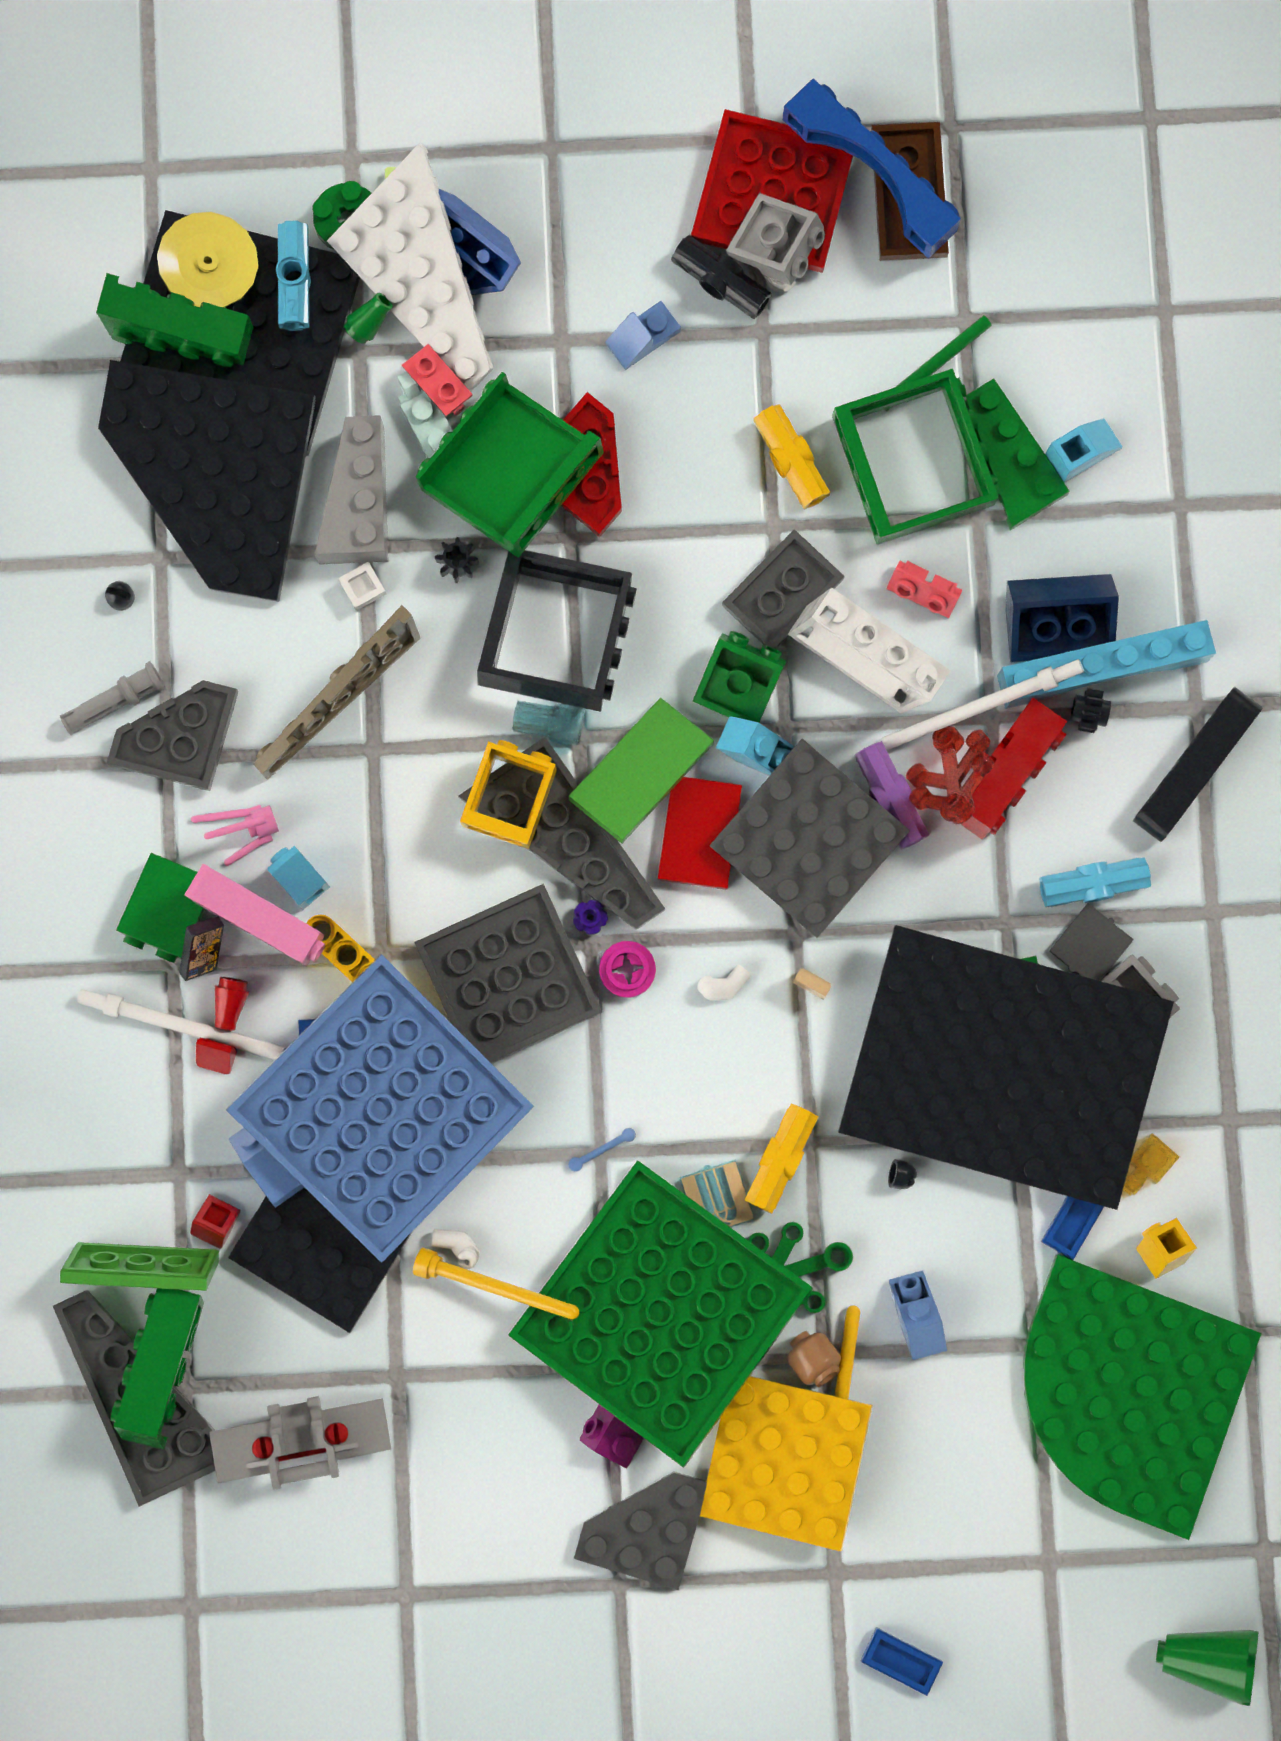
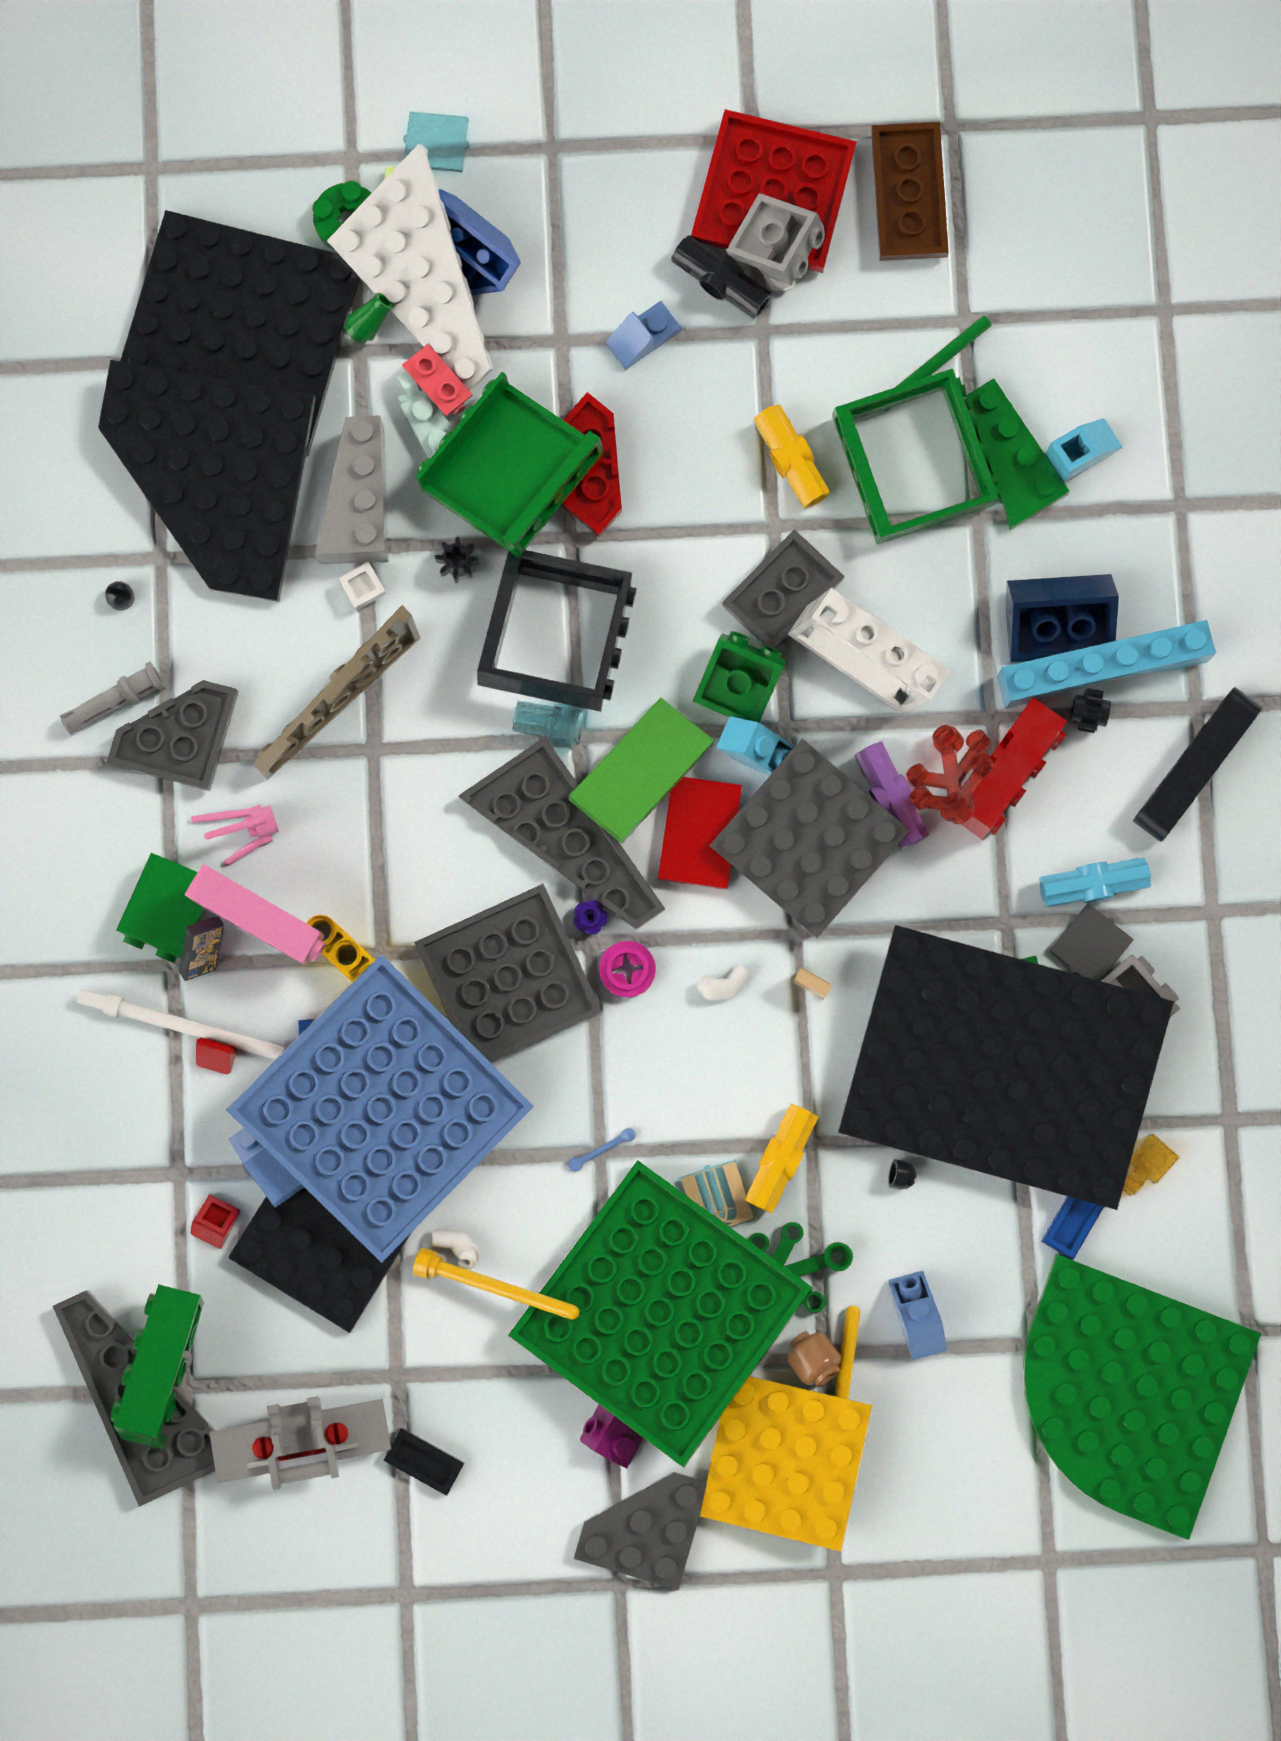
bright green tile [60,1242,219,1291] -> none
green wedge [96,273,253,367] -> none
light yellow piece [157,212,258,308] -> none
red cone [214,977,250,1031] -> none
medium azure slope [267,846,330,910] -> none
medium azure piece [276,221,311,331] -> none
yellow window [460,740,557,849] -> none
blue arch [782,78,961,259] -> none
blue tile [860,1627,943,1696] -> none
white bar [882,659,1084,750] -> none
coral hinge [886,560,962,618] -> none
yellow brick [1136,1218,1197,1279] -> none
green cone [1156,1630,1259,1706] -> none
none -> black tile [383,1427,465,1496]
none -> clear light blue piece [403,111,469,173]

